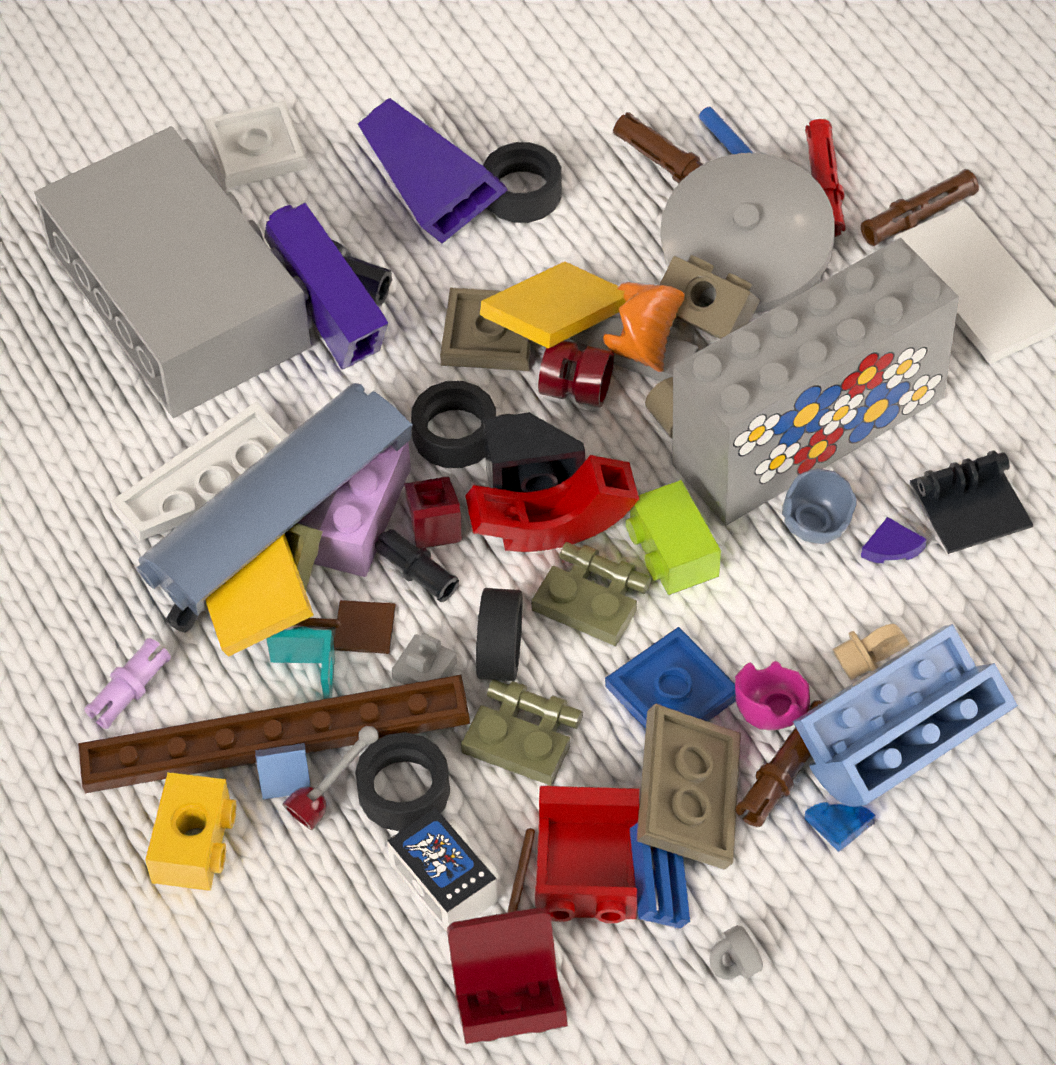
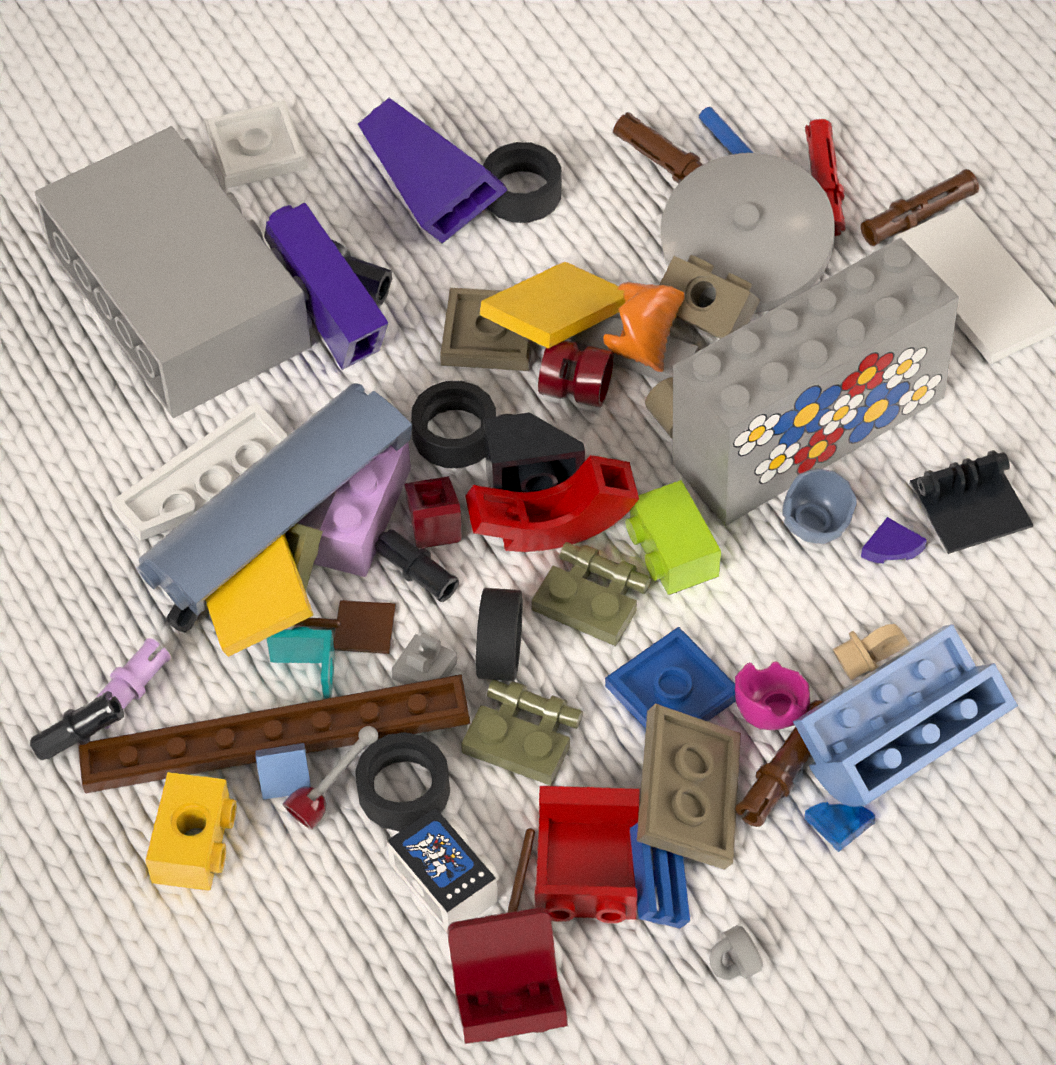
none -> black axle [30,691,124,760]

